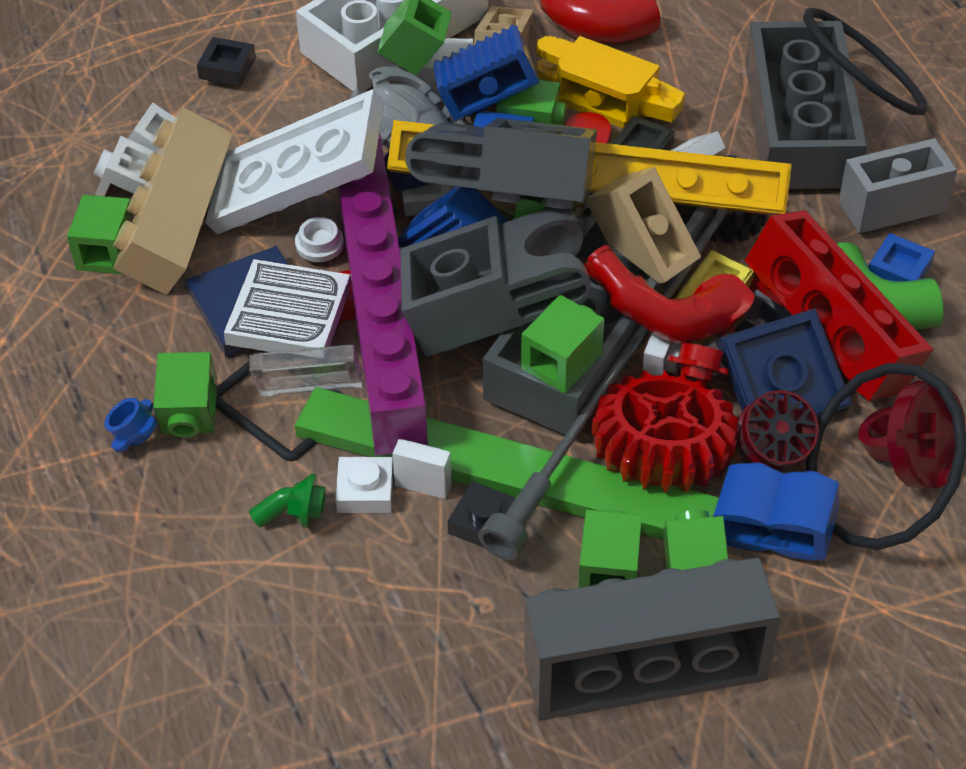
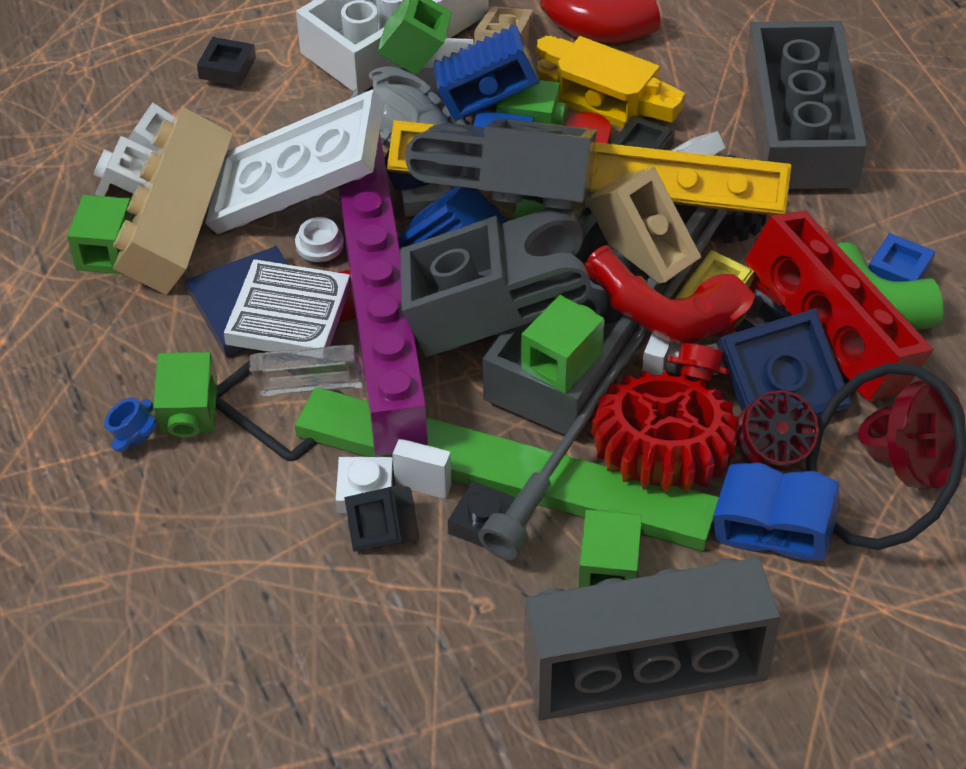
green plate [249,473,326,529] -> none
bright green brick [663,510,728,570] -> none
black piece [803,8,927,115] -> none
light grey brick [839,138,957,234] -> none
none -> black slope [344,486,419,552]

